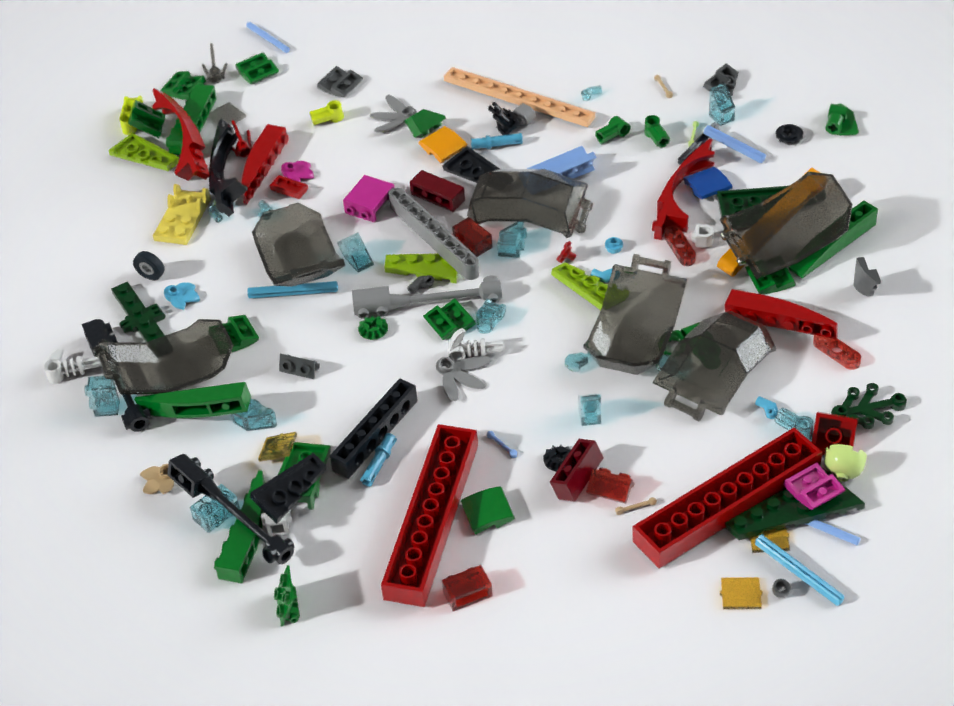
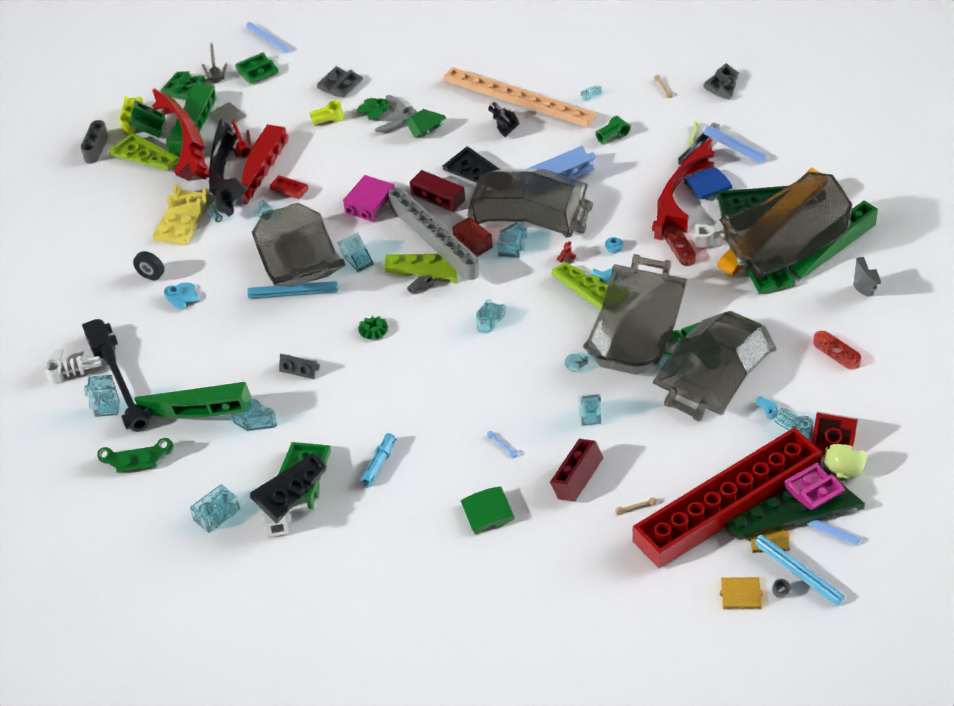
clear smoke windscreen [93,319,234,395] -> none
dark green hinge [111,281,173,359] -> none
tan plate [140,464,174,494] -> none
black bar [167,454,294,565] -> none
green slope [209,315,259,355] -> none
green slope [214,470,265,584] -> none
clear yellow piece [258,432,297,462] -> none
green hinge [274,565,300,626] -> none
dark pink plate [281,161,314,182] -> none
black brick [330,378,418,479] -> none
light grey bar [352,275,502,319] -> none
red brick [381,424,478,607] -> none
light orange slope [419,126,468,163] -> none
green slope [423,298,476,340] -> none
light grey plant [436,356,492,401] -> none
clear red brick [442,565,493,612] -> none
white piece [448,328,504,362] -> none
medium azure pin [471,133,523,149] -> none
light grey plate [513,103,536,127] -> none
black gear [543,444,571,472] -> none
clear red bracket [586,468,635,504] -> none
green piece [644,115,670,148] -> none
clear light blue slope [709,83,735,126] -> none
red slope [725,289,838,339] -> none
black gear [776,124,804,145] -> none
green panel [825,103,859,136] -> none
dark green plant [831,383,907,429] -> none
none -> dark grey beam [80,120,108,164]
none -> green plate [97,438,174,473]
none -> green plate [357,98,389,121]

